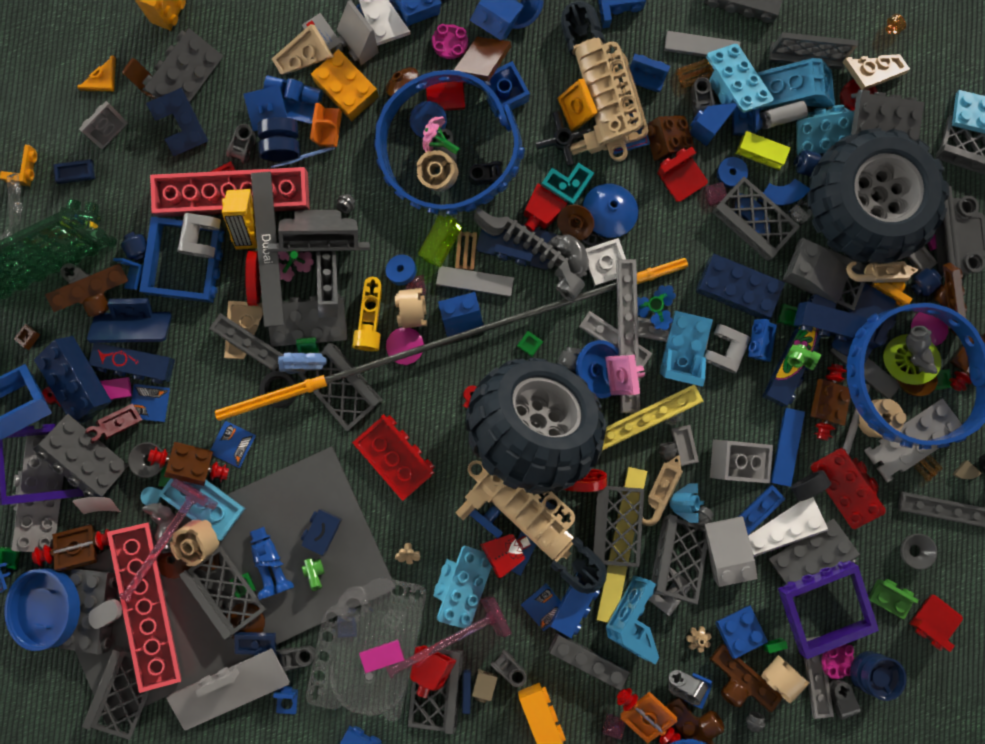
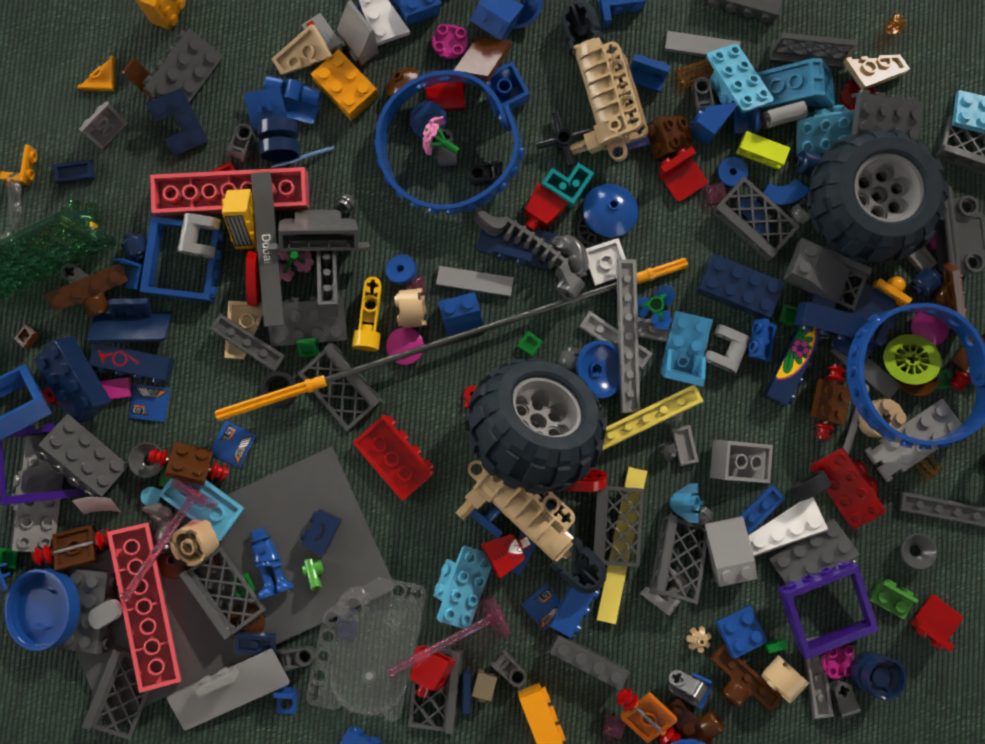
dark red plate [85,404,142,443] -> none
medium blue rock [278,353,327,374] -> none
orange panel [310,103,342,147] -> none
dark pink tile [359,640,405,673] -> none
tan plant [395,543,421,564] -> none
tan brick [417,150,459,192] -> none
clear neon green brick [418,215,462,268] -> none
medium nougat tile [455,231,477,271] -> none
light orange tile [557,79,598,131] -> none
reddish brown dish [557,204,594,240] -> none
bright pink tile [605,355,645,395] -> none
dark azure bracket [606,576,659,665] -> none
tan plate [642,455,683,526] -> none
dark grey plate [746,711,766,732] -> none
blue tile [770,408,805,487] -> none
bright green plate [787,344,822,370] -> none
tan plate [846,261,918,283] -> none
dark grey animal [906,326,938,374] -> none
dark tan tile [952,460,982,479] -> none

